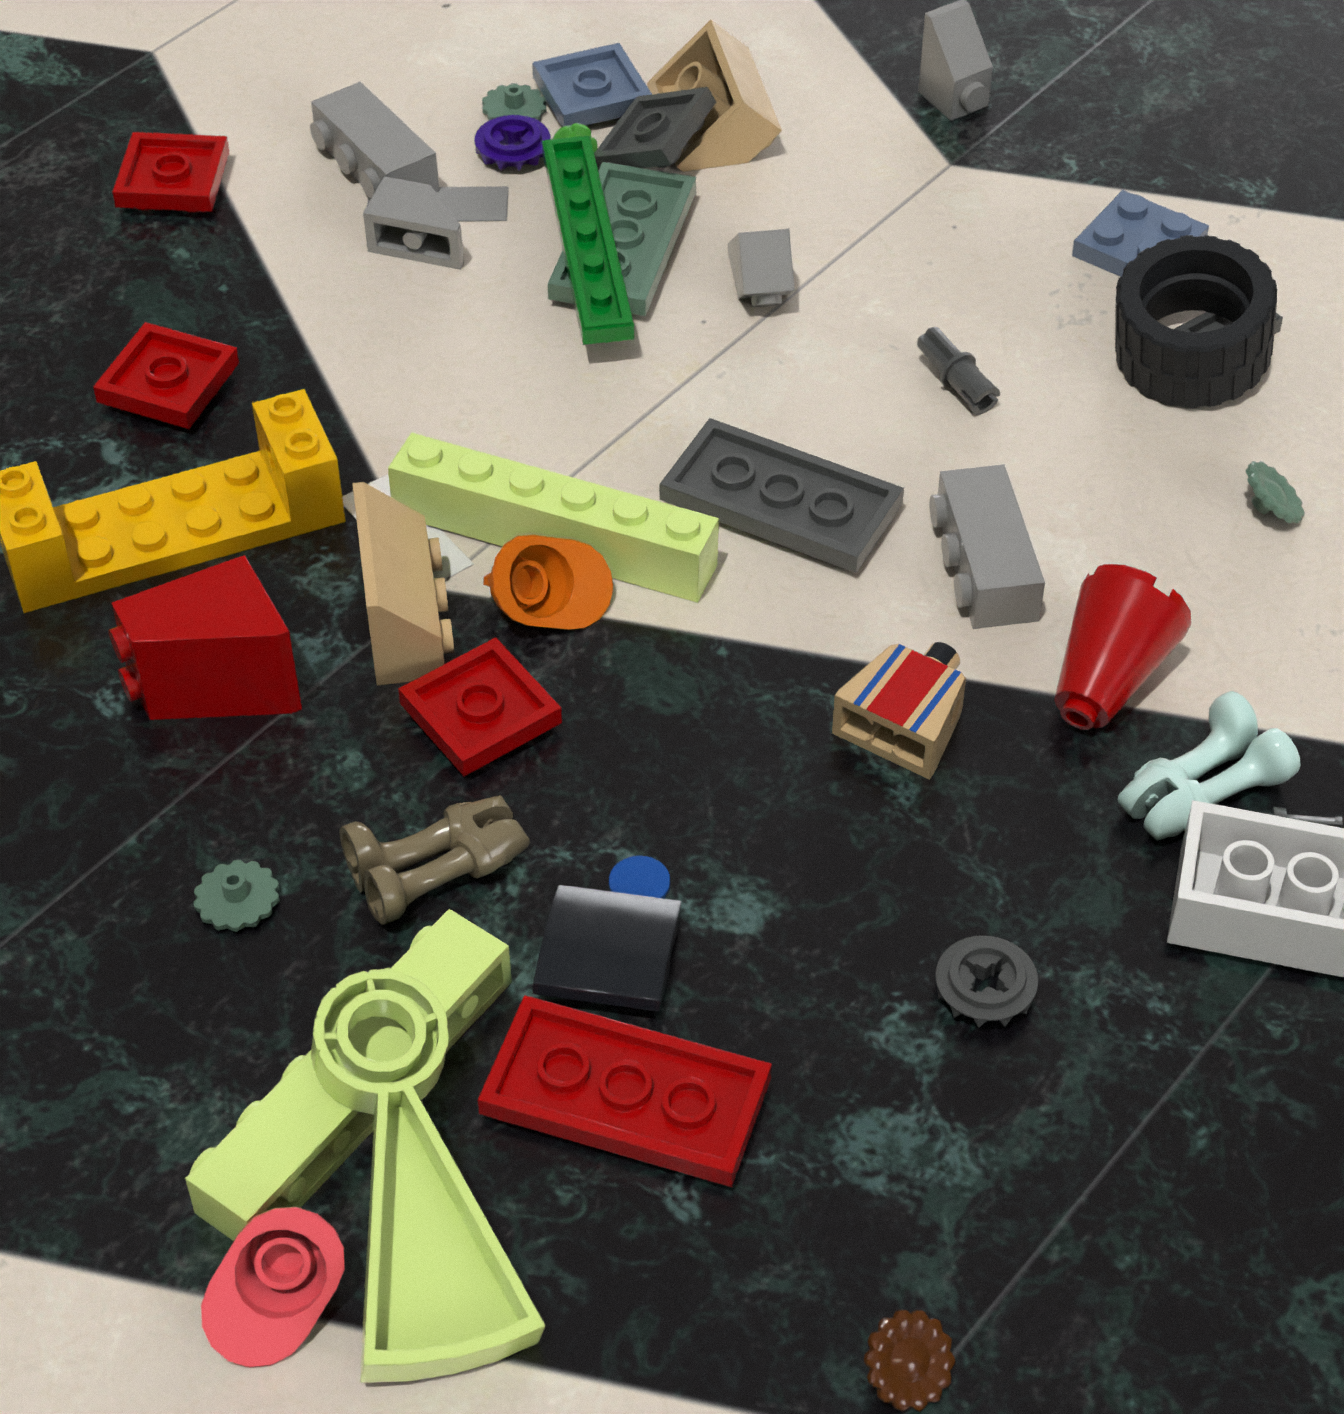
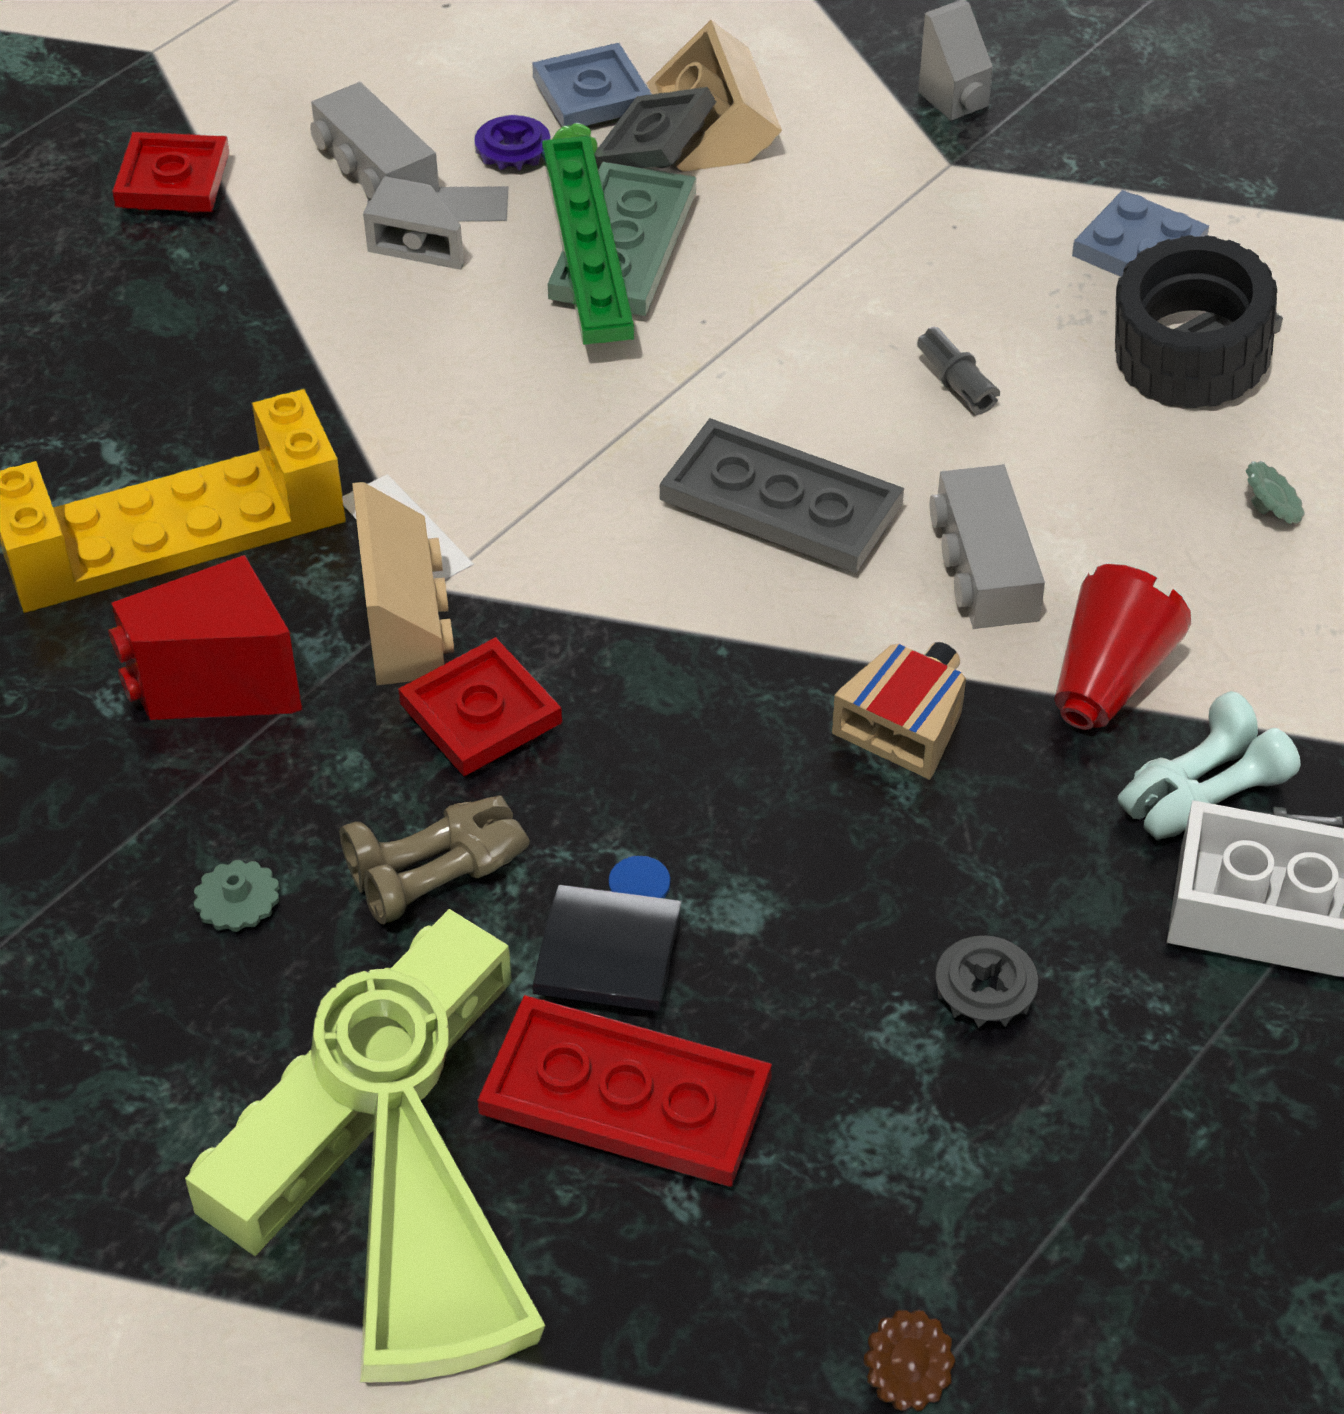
red plate [93,322,239,429] -> none
coral piece [201,1207,345,1367] -> none
yellowish green brick [388,432,719,603] -> none
sand green piece [482,83,546,120] -> none
orange piece [483,535,613,630] -> none
light grey slope [728,229,794,307] -> none

